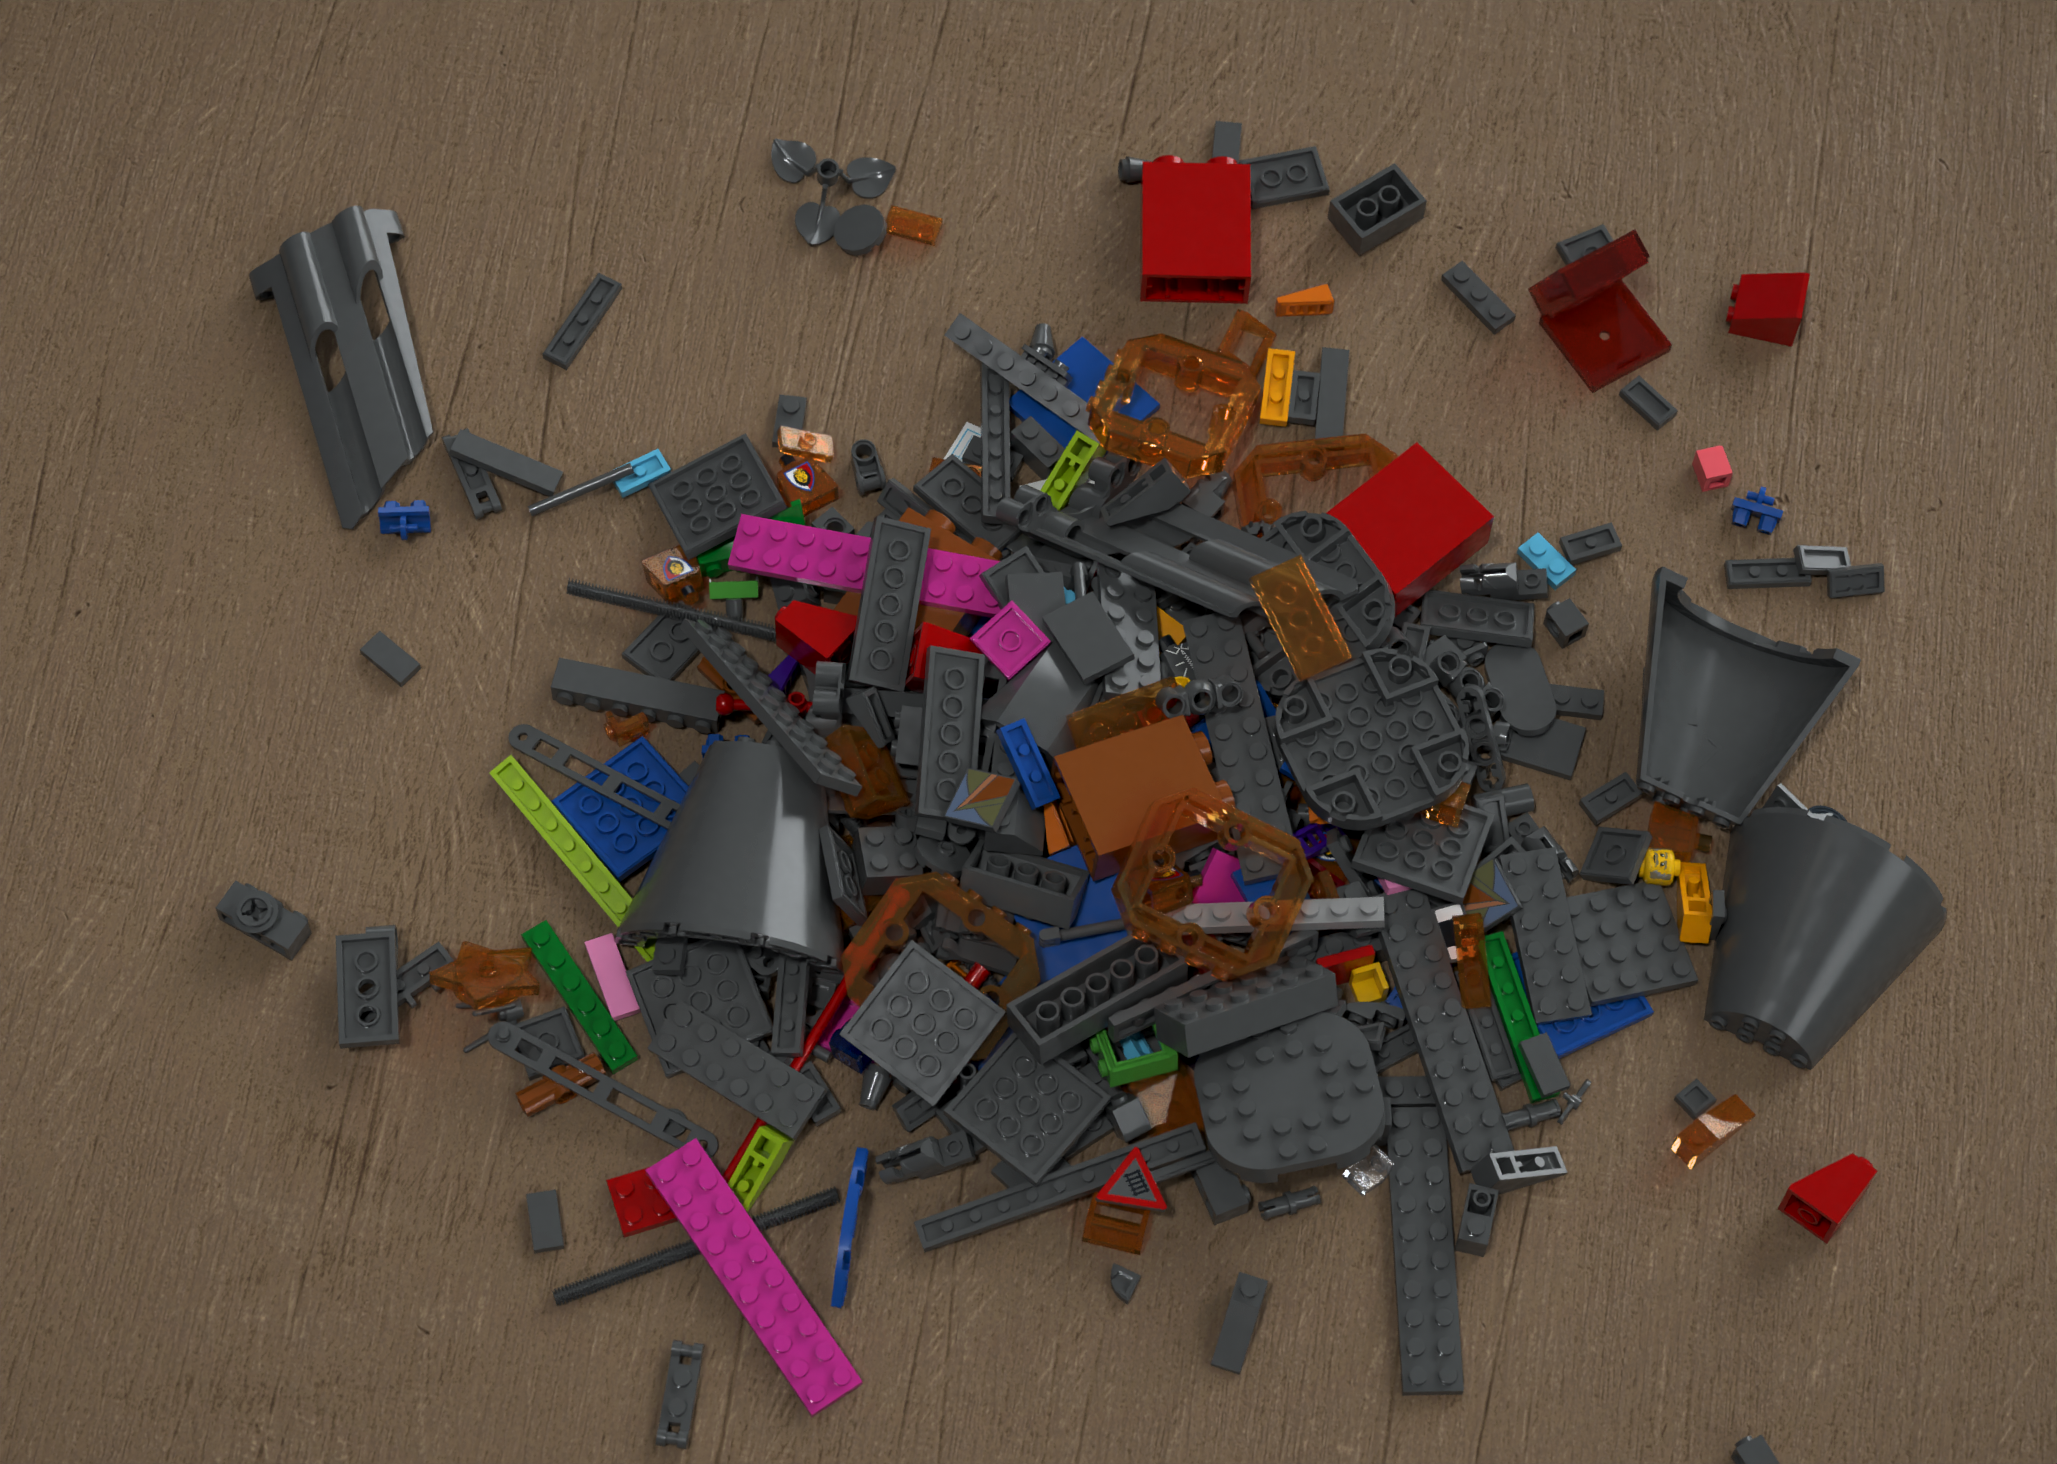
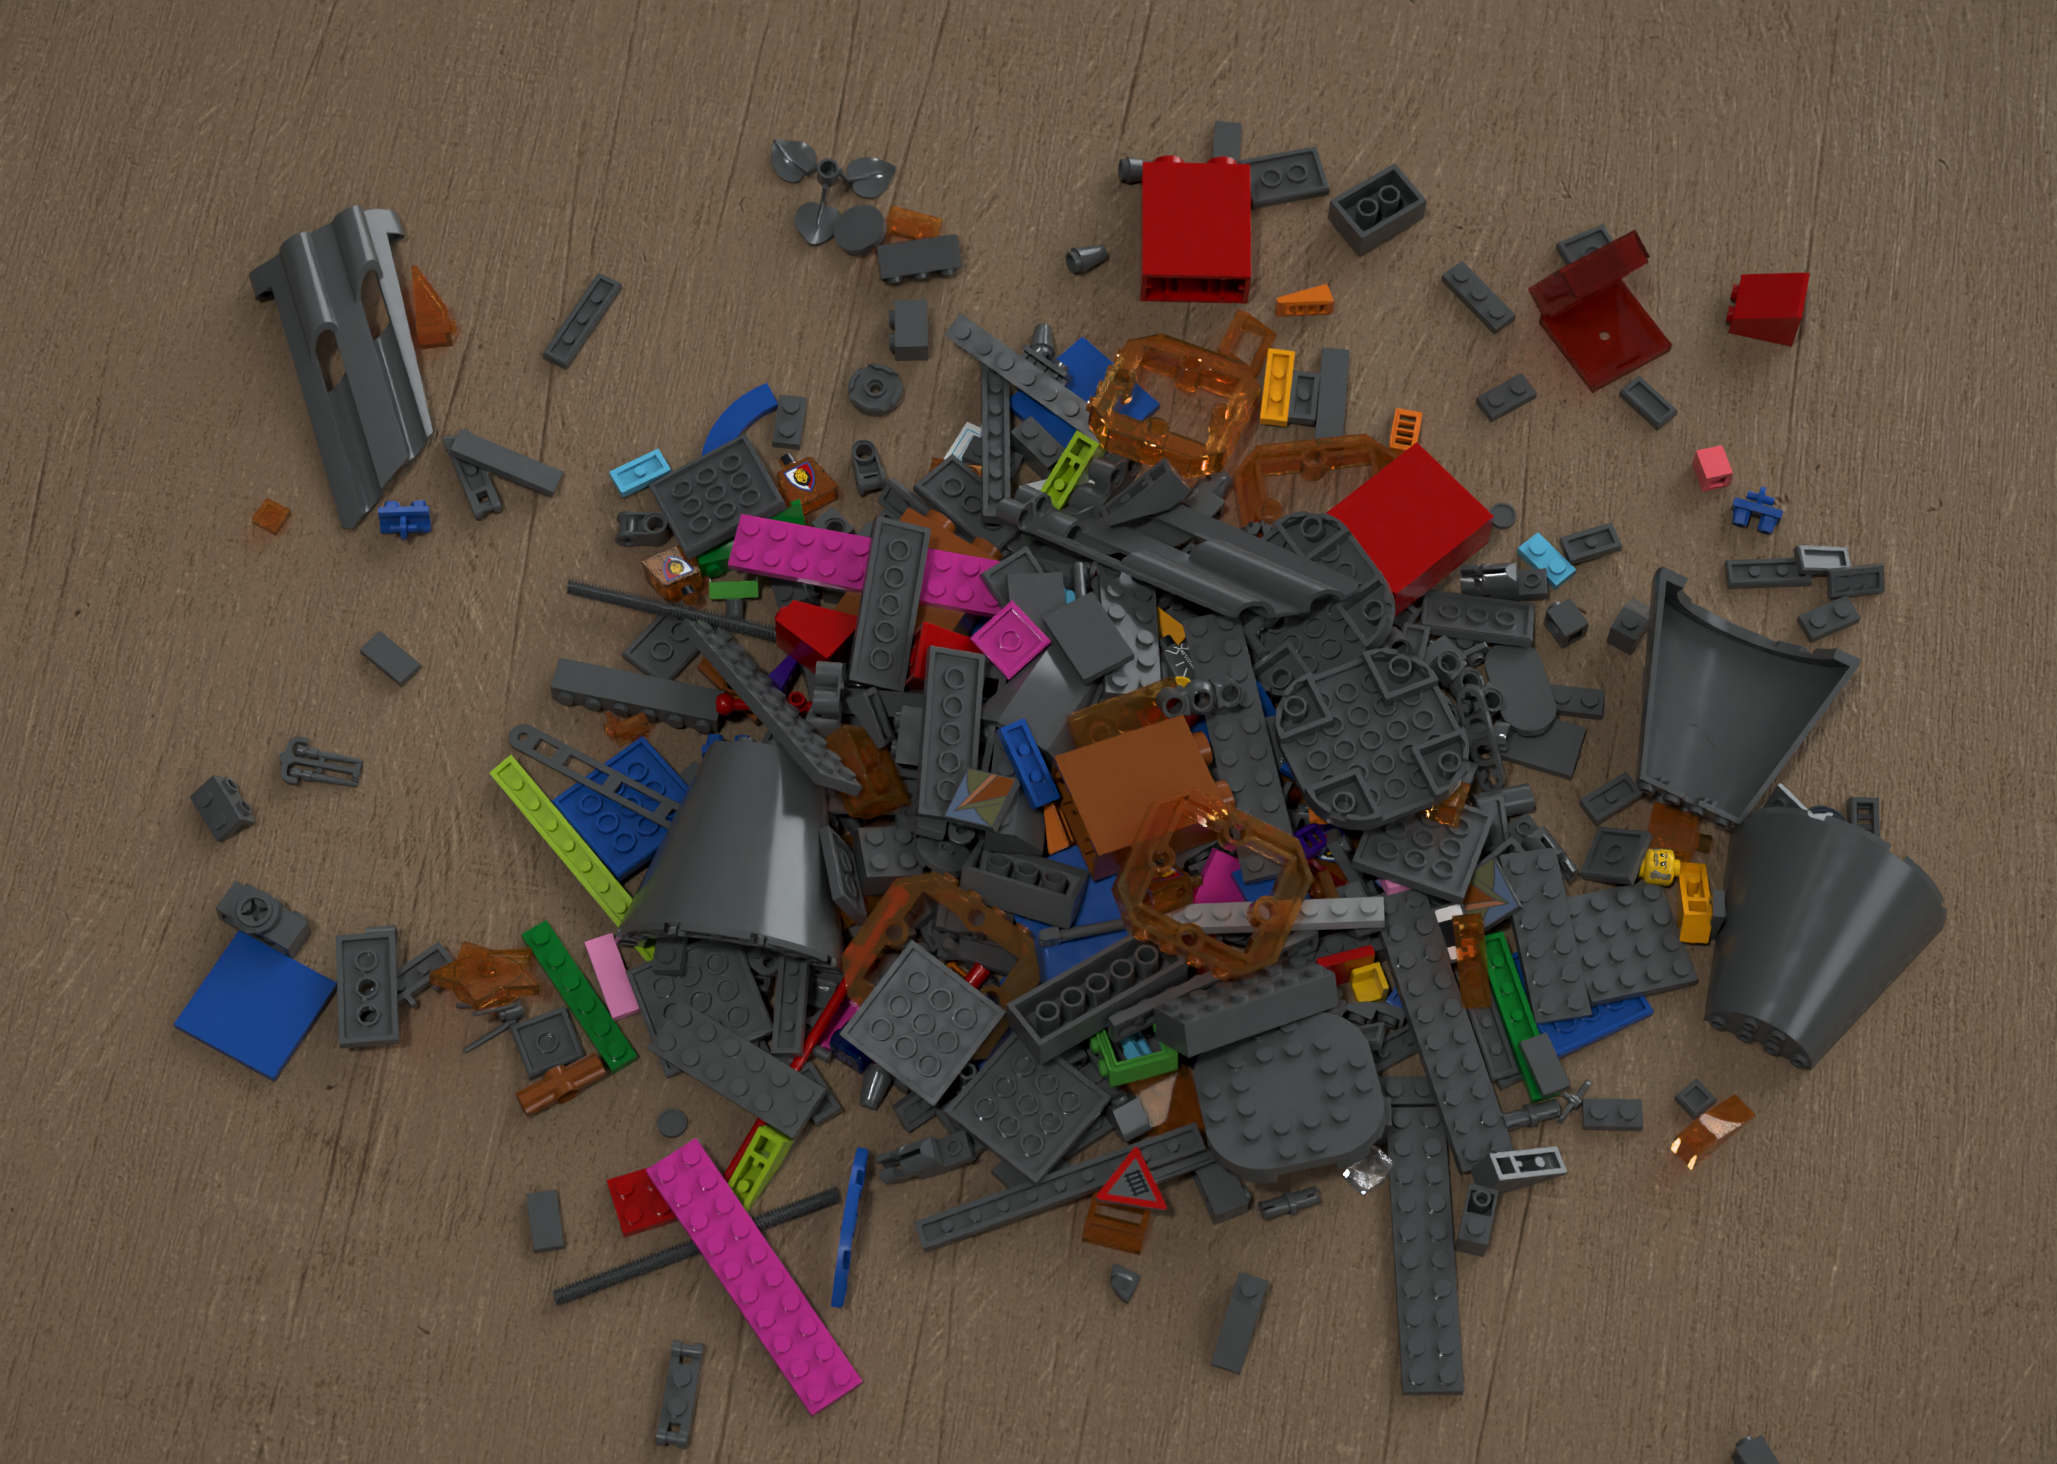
dark grey piece [488,1021,718,1158] -> none
dark grey bar [528,463,635,516] -> none
clear orange plate [777,426,834,463] -> none
clear orange tile [1249,555,1352,682] -> none
red slope [1778,1153,1878,1244] -> none
none -> blue tile [174,930,337,1082]
none -> dark grey bracket [190,775,256,842]
none -> clear orange plate [251,498,292,536]
none -> dark grey piece [279,737,363,787]
none -> clear orange slope [411,265,457,349]
none -> dark grey piece [615,511,670,547]
none -> blue tile [701,383,778,456]
none -> dark grey plate [848,363,903,415]
none -> dark grey brick [875,234,962,283]
none -> dark grey brick [889,300,928,361]
none -> dark grey cone [1065,244,1108,274]
none -> orange slope [1387,408,1423,459]
none -> dark grey plate [1476,373,1537,423]
none -> dark grey piece [1489,503,1517,529]
none -> dark grey plate [1581,1098,1643,1131]
none -> dark grey slope [1606,598,1650,655]
none -> dark grey plate [1797,595,1861,643]
none -> dark grey slope [1846,797,1880,838]

